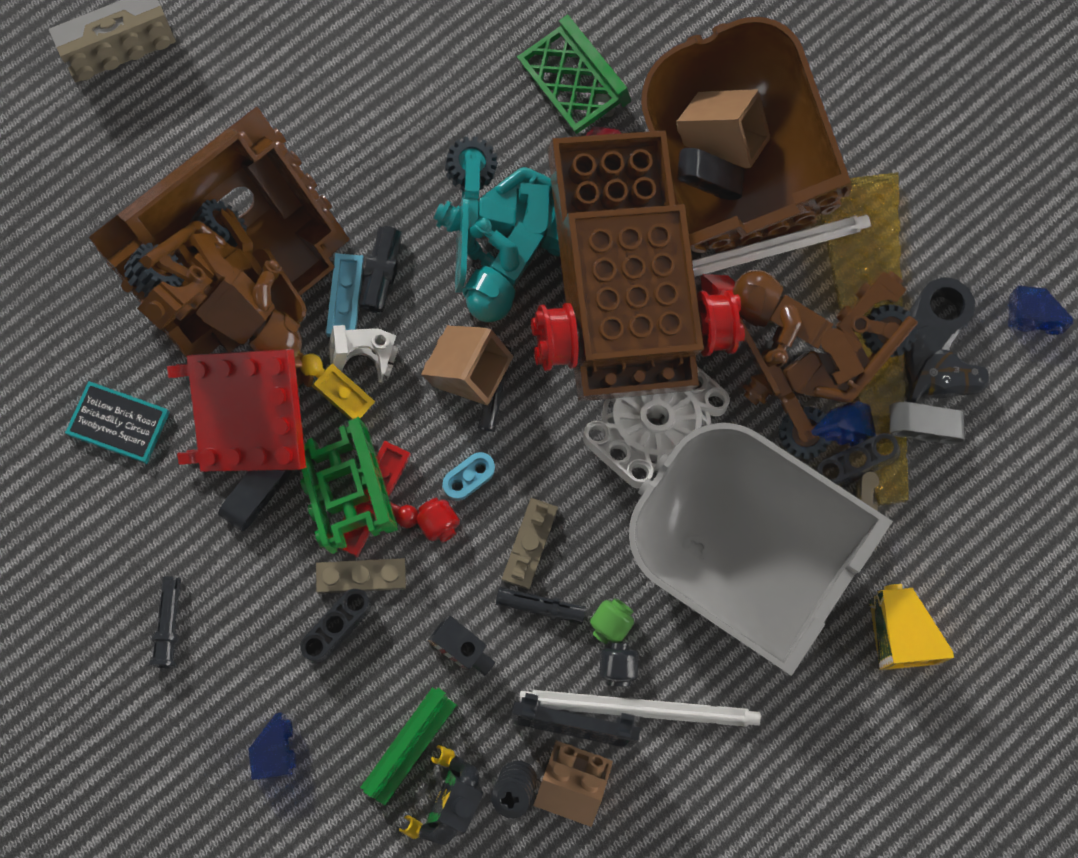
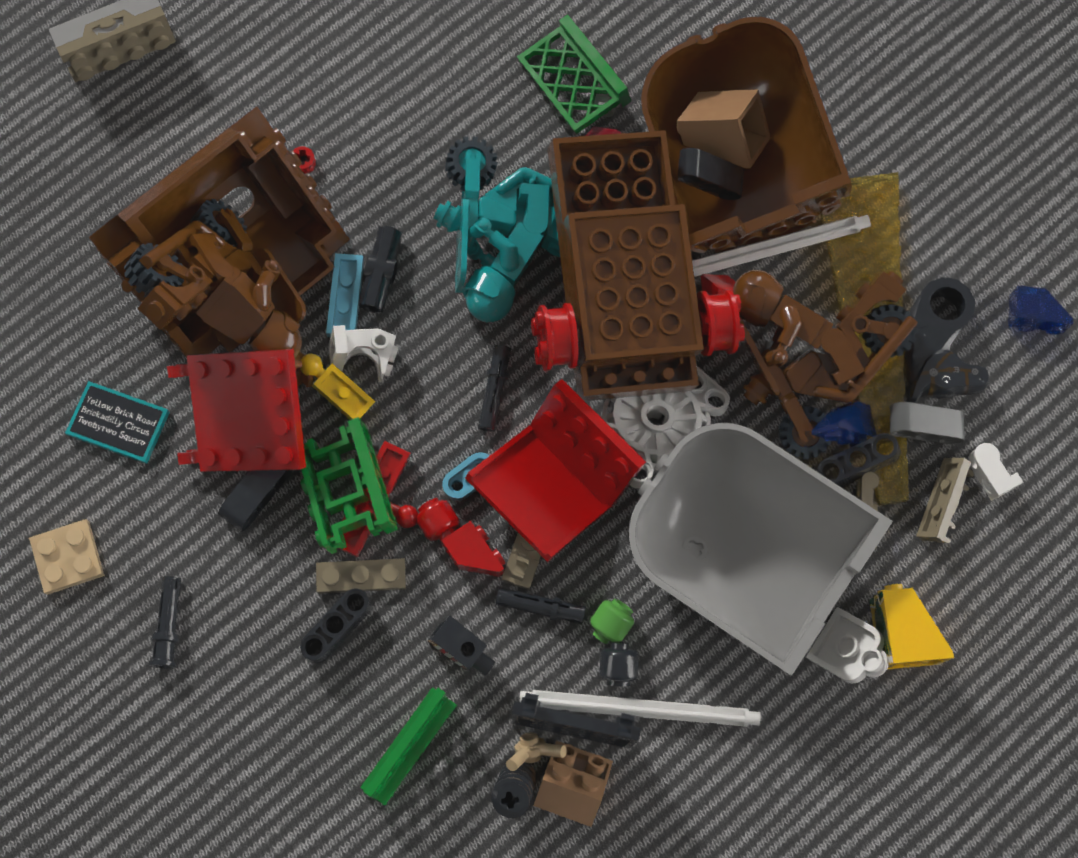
clear blue slope [248,713,297,781] -> none
black torso [399,745,483,845] -> none
medium nougat slope [421,325,514,406] -> none
none -> tan plate [29,519,104,595]
none -> red bush [293,146,316,174]
none -> red slope [441,521,506,577]
none -> red bracket [465,379,646,562]
none -> tan piece [506,733,567,771]
none -> white plate [806,607,889,683]
none -> dark tan plate [916,458,974,543]
none -> white leg [968,443,1023,501]

